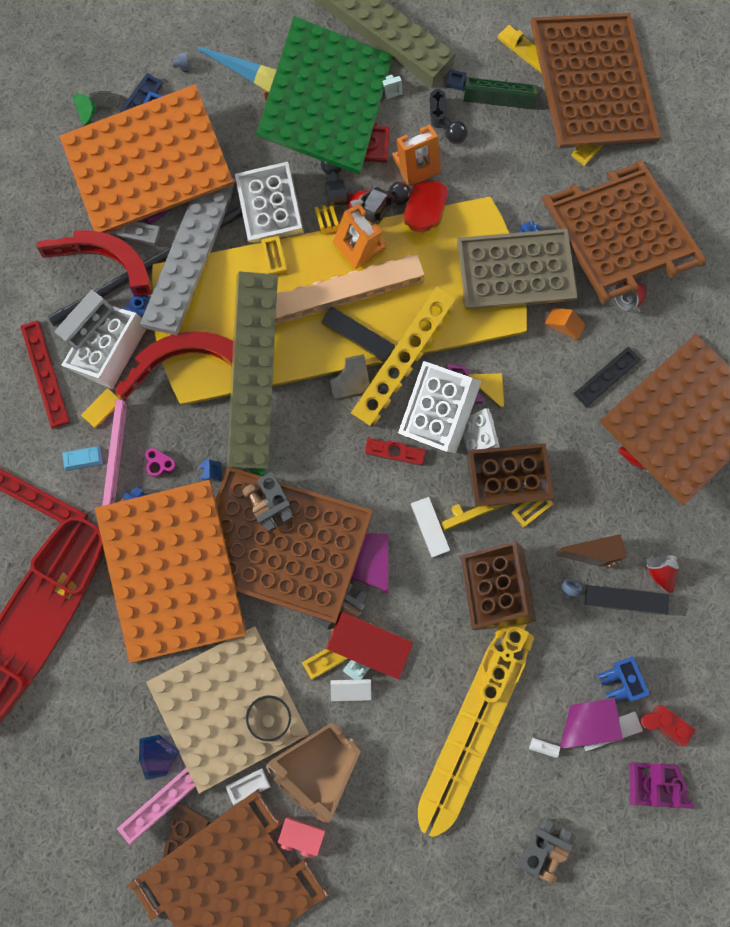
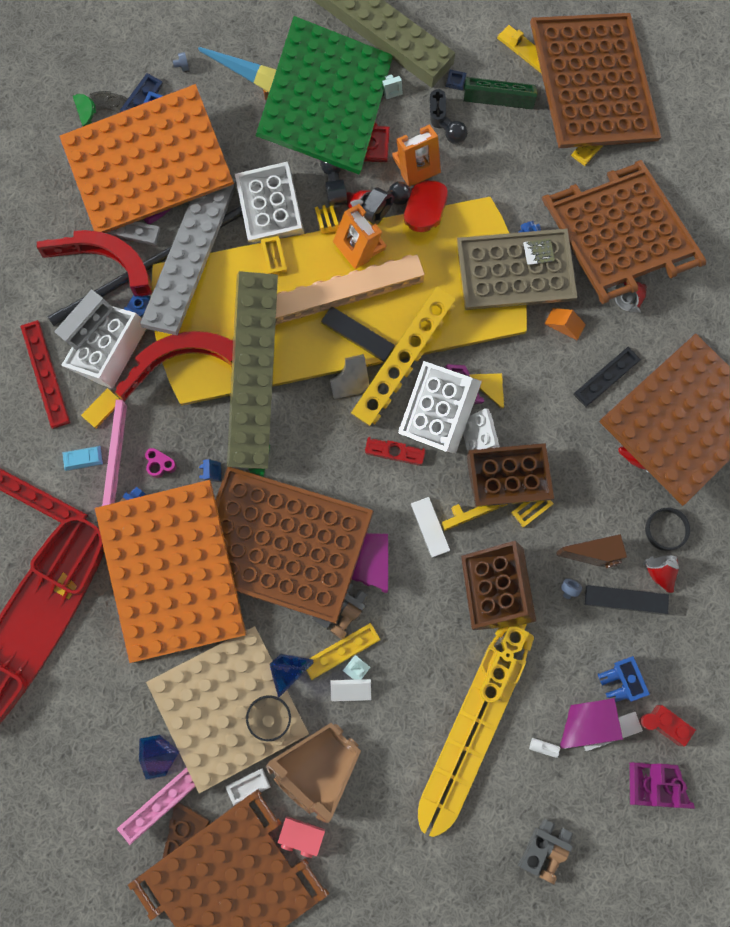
dark grey hips [242,471,294,533] -> none
red tile [326,612,413,680] -> none
none -> clear blue slope [269,654,314,698]
none -> sticker [523,239,555,265]
none -> black tyre [645,507,690,551]

